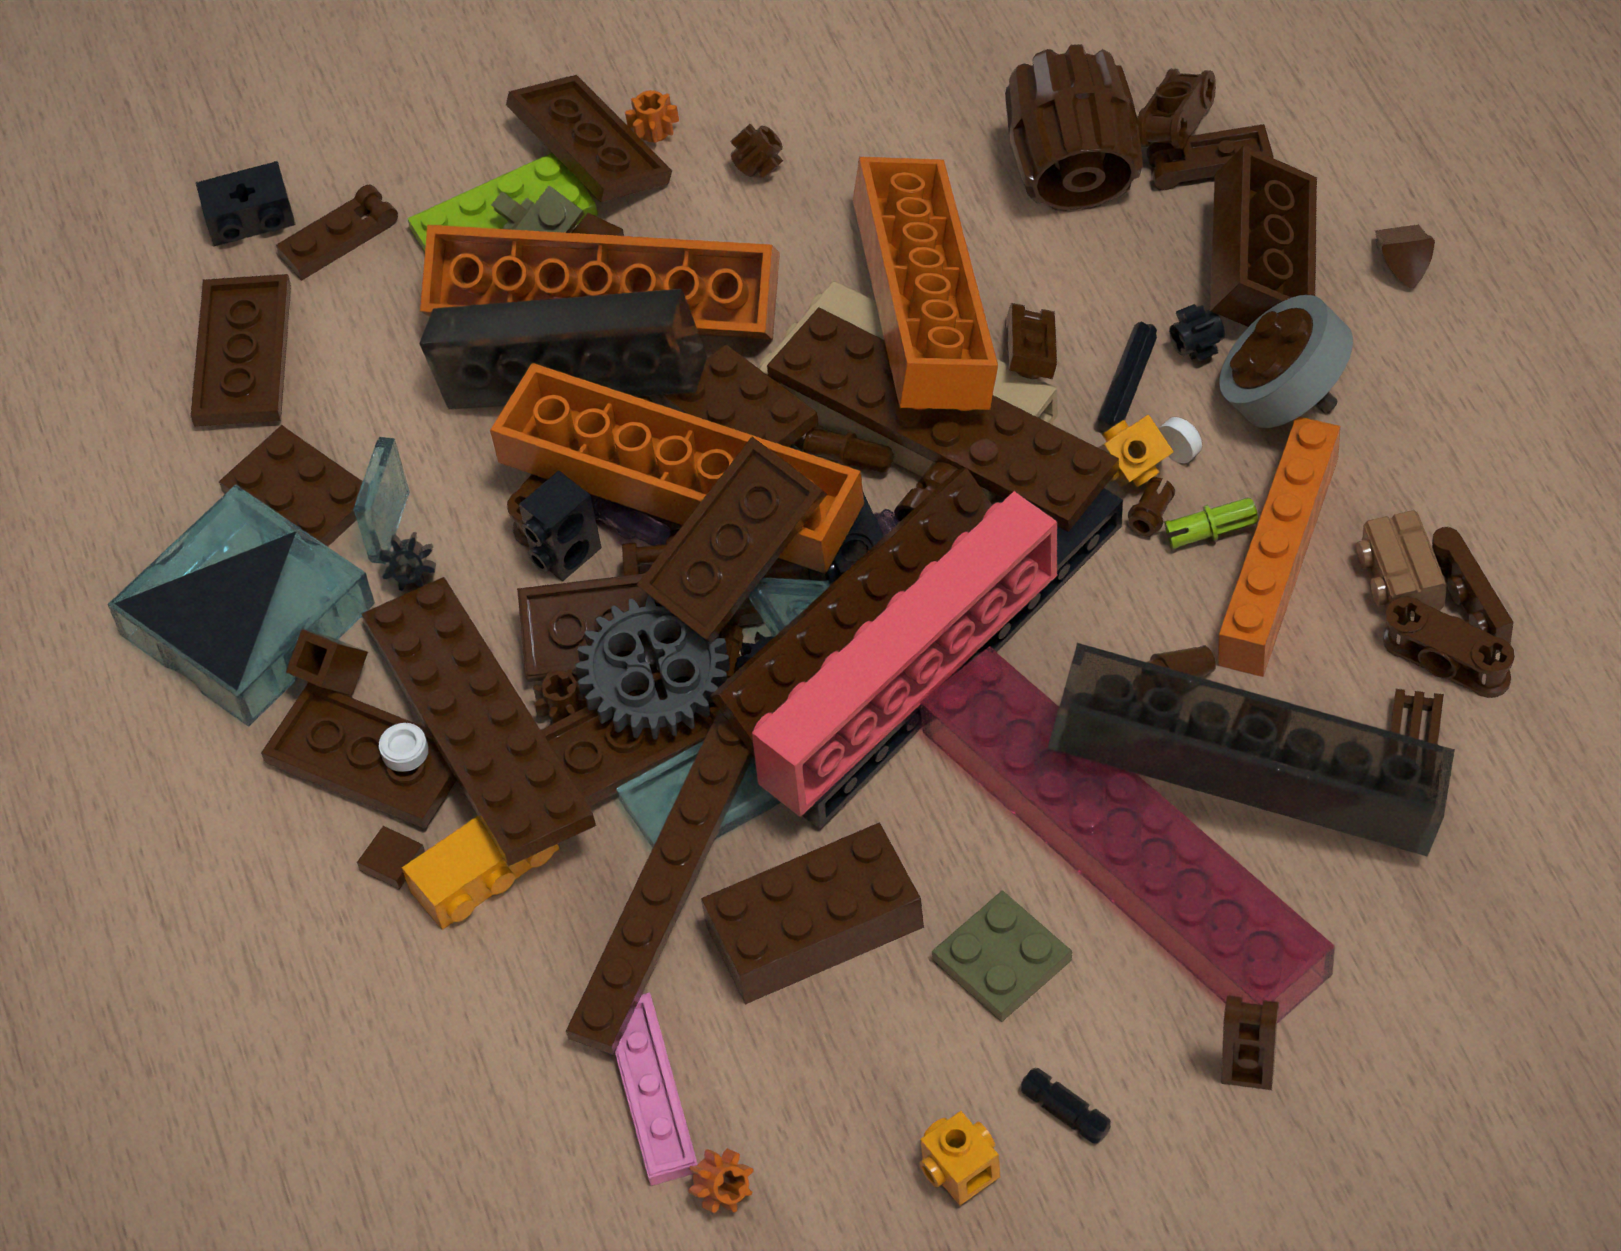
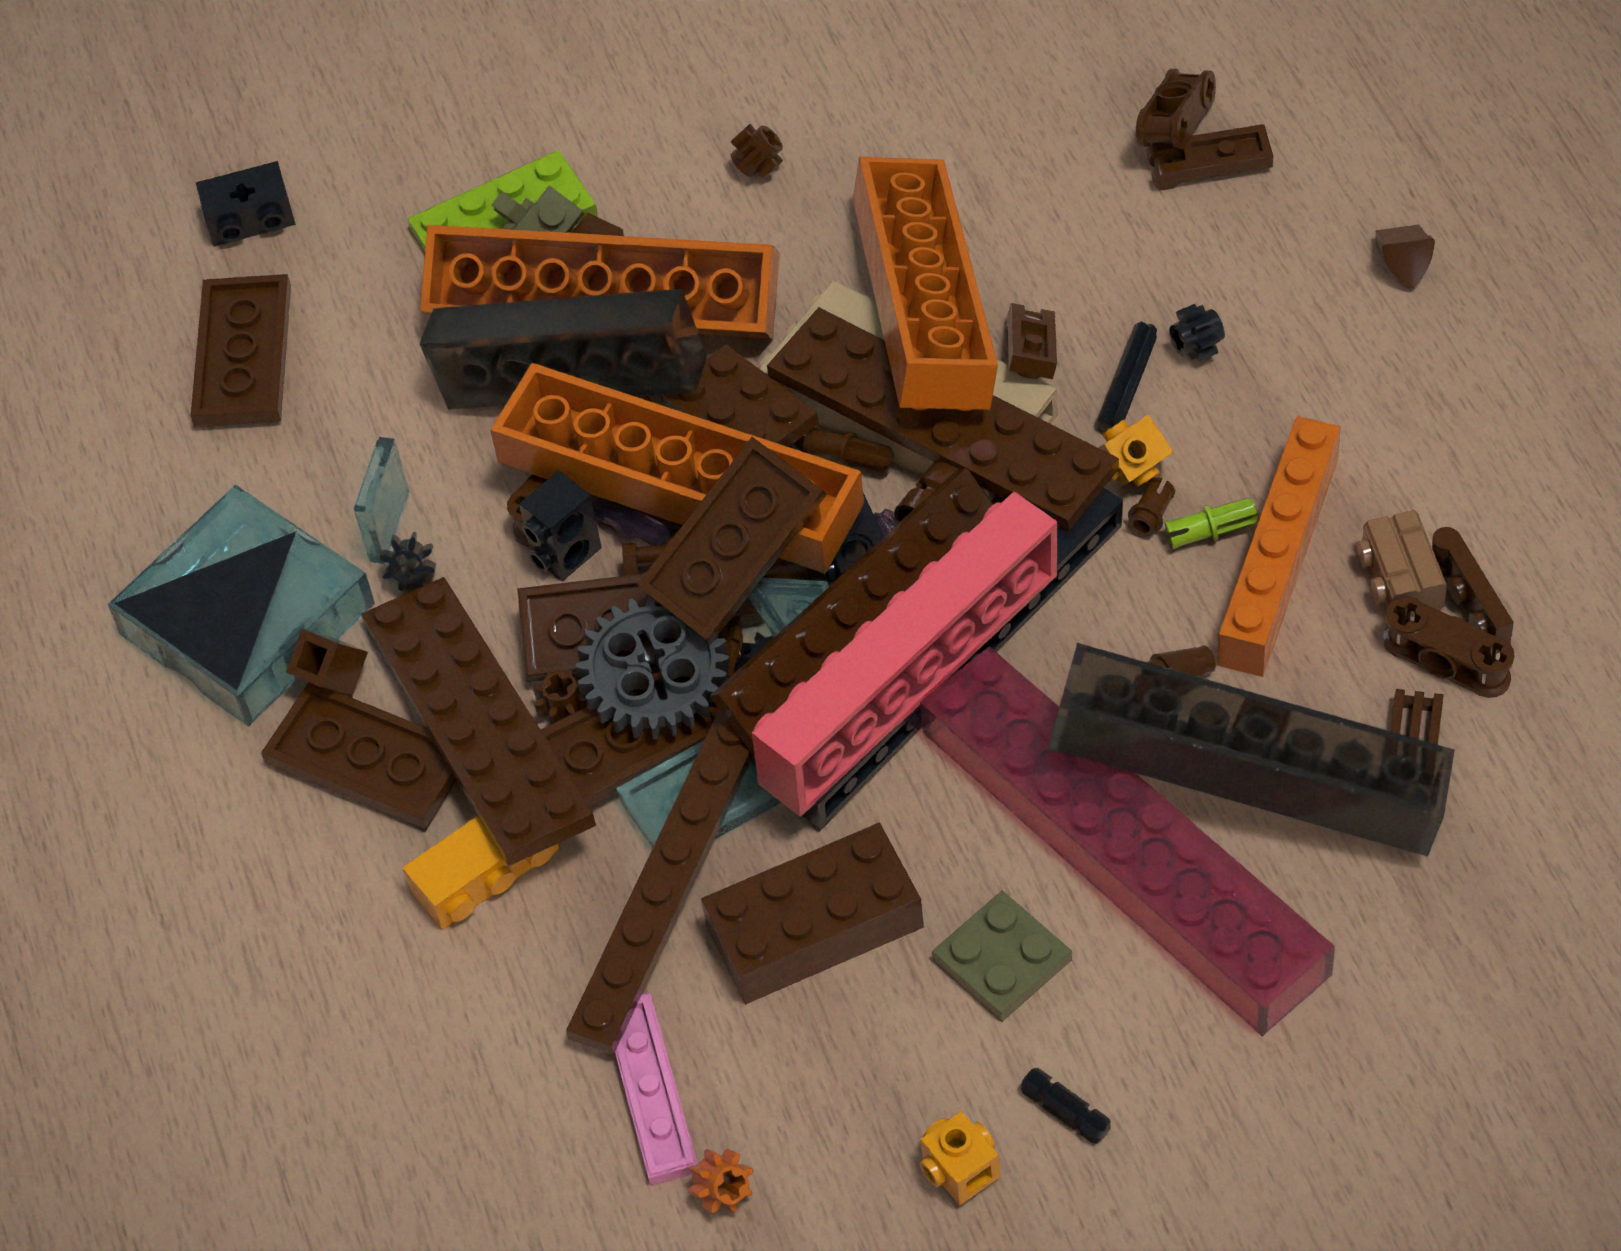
reddish brown plate [219,425,378,558] -> none
reddish brown plate [276,184,398,281] -> none
reddish brown tile [357,826,425,889] -> none
white tile [379,723,428,772] -> none
reddish brown plate [506,75,672,202] -> none
orange gear [625,90,679,143] -> none
reddish brown wheel [1005,44,1143,211] -> none
white tile [1158,417,1202,463] -> none
reddish brown brick [1210,145,1317,327] -> none
light grey wheel [1219,295,1353,428] -> none
reddish brown plate [1221,995,1279,1090] -> none

